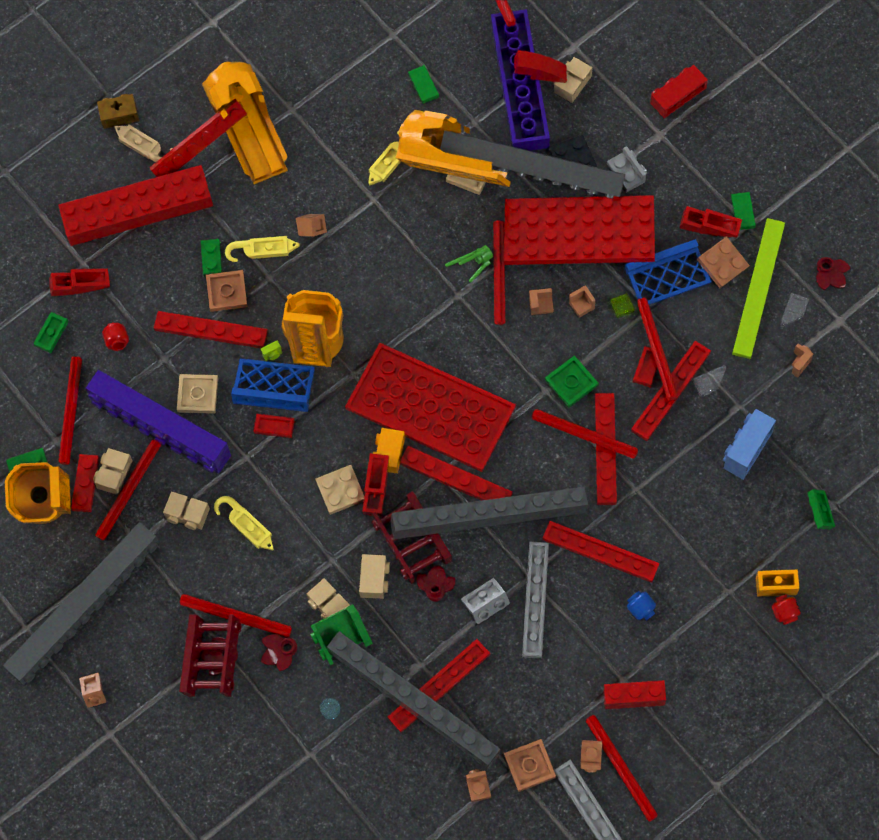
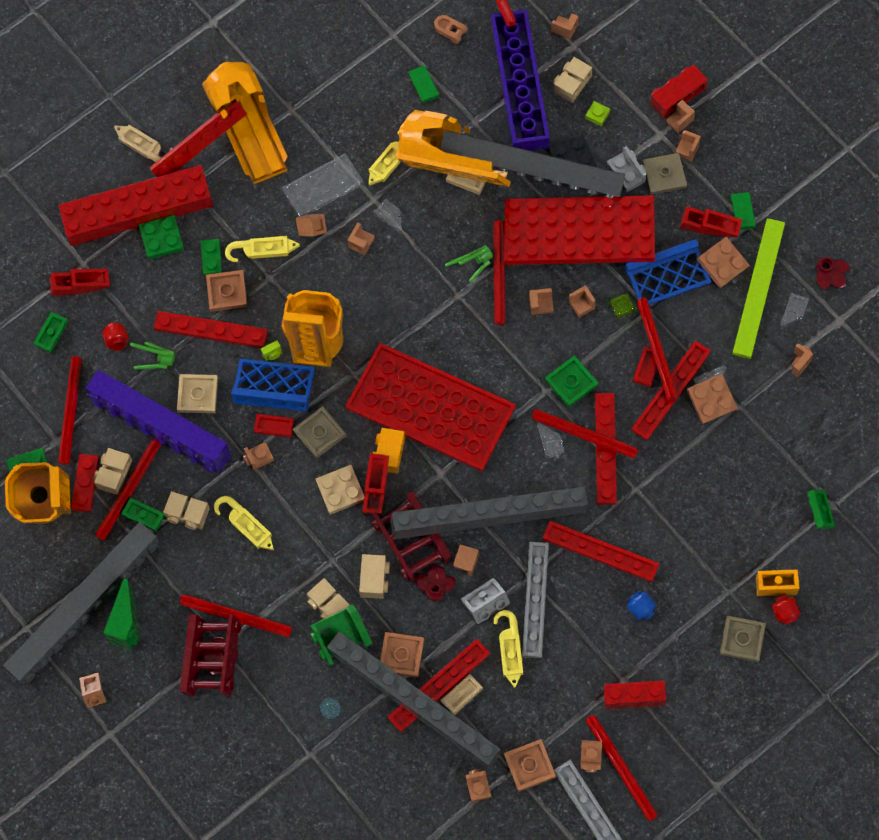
pearl gold brick [97,94,139,129] -> none
dark red plate [261,634,298,671] -> none
red plate [400,446,513,501] -> none
red slope [514,50,567,83] -> none
medium blue brick [723,409,776,480] -> none
none -> green slope [103,578,140,650]
none -> green plate [121,497,165,532]
none -> bright green plant [130,342,175,370]
none -> green plate [139,215,184,260]
none -> nougat bracket [243,442,274,470]
none -> clear tile [282,153,364,217]
none -> dark tan plate [293,406,347,459]
none -> nougat panel [347,223,375,255]
none -> clear tile [374,199,402,234]
none -> nougat plate [380,632,425,678]
none -> nougat plate [434,15,468,44]
none -> tan tile [440,674,483,715]
none -> nougat panel [453,544,479,576]
none -> light yellow plate [494,610,523,688]
none -> clear tile [537,423,565,458]
none -> nougat panel [551,14,578,40]
none -> lime plate [585,101,610,126]
none -> dark tan plate [643,153,687,195]
none -> nougat panel [666,100,695,134]
none -> nougat panel [675,130,701,161]
none -> nougat plate [686,374,738,424]
none -> dark tan plate [719,616,766,663]

